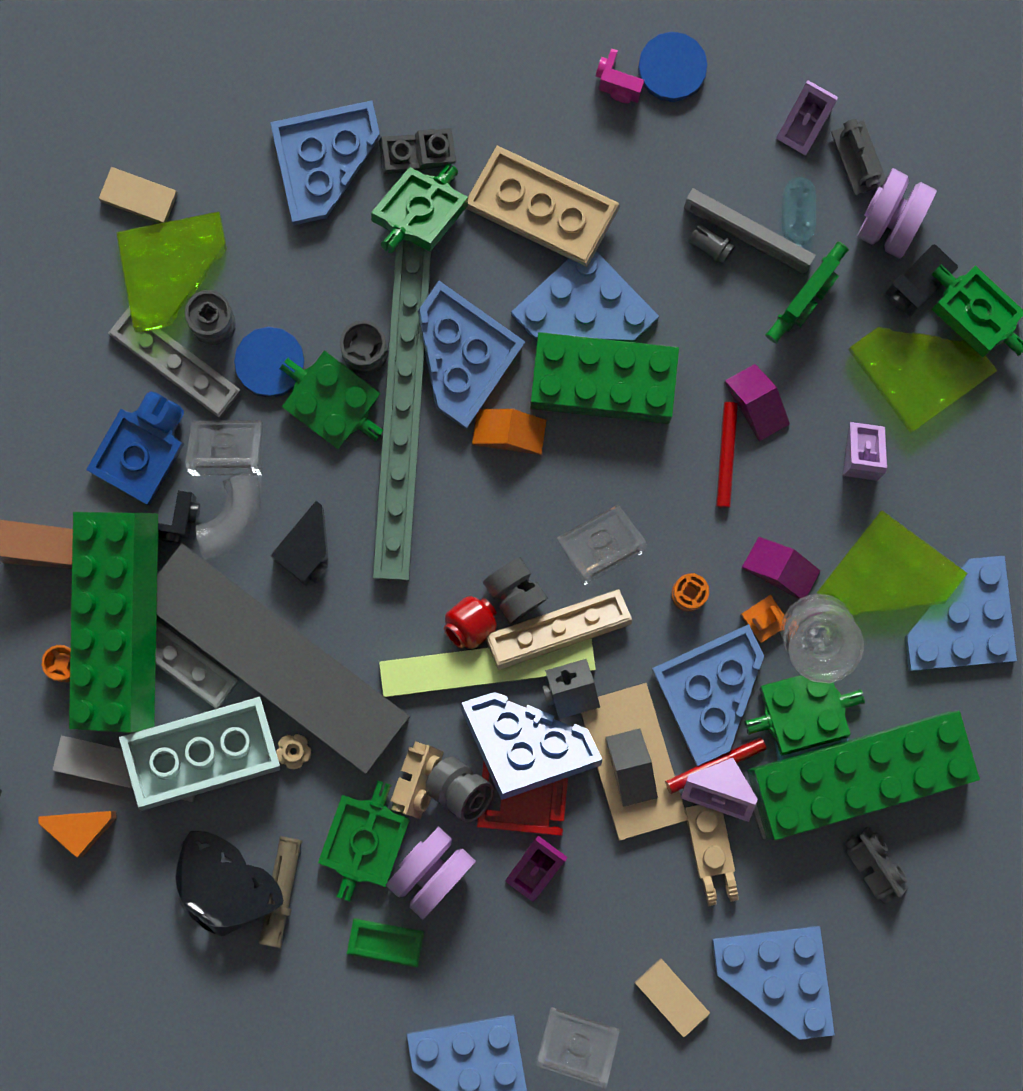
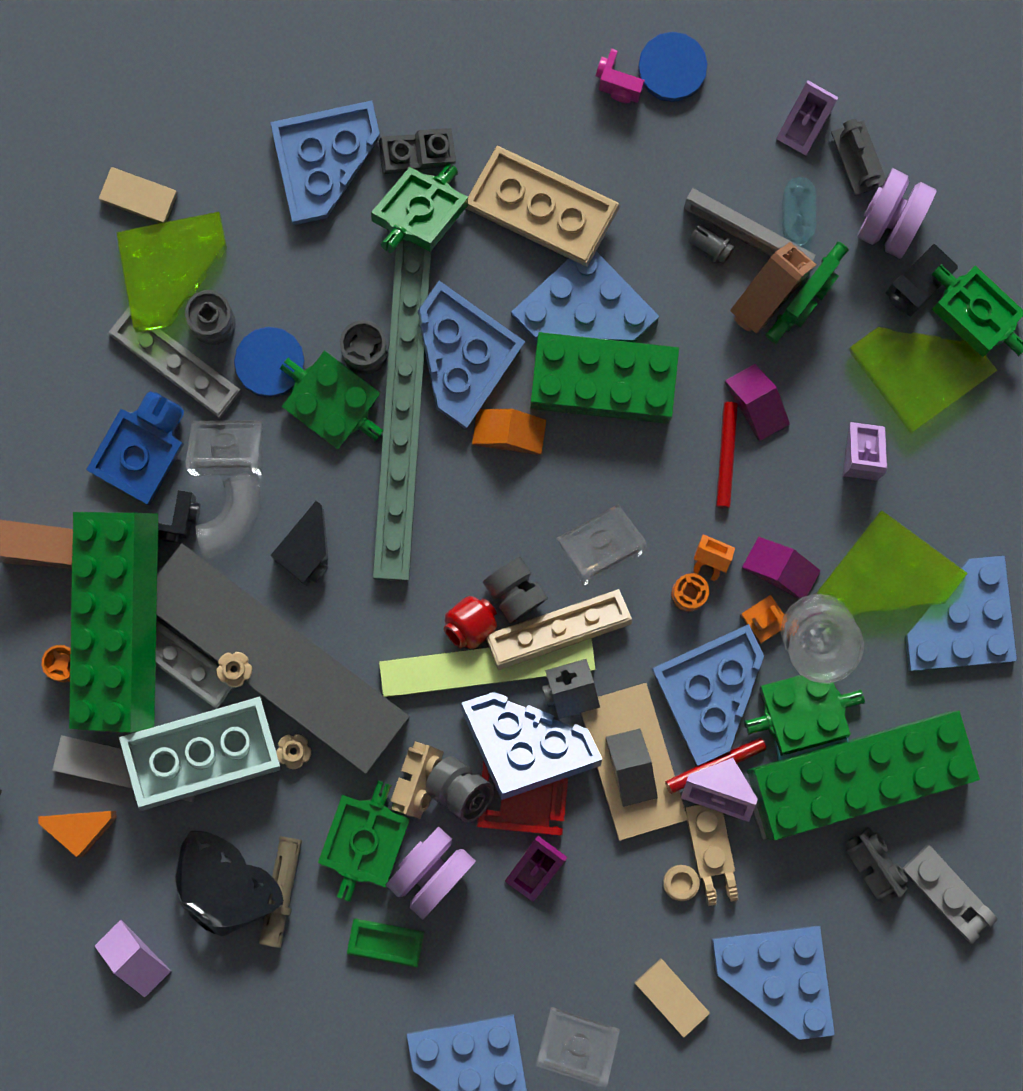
none -> lavender slope [95,920,171,997]
none -> tan plate [216,652,252,687]
none -> tan tile [663,865,700,901]
none -> orange tile [693,534,735,581]
none -> nougat slope [730,242,817,333]
none -> light grey plate [902,845,998,944]

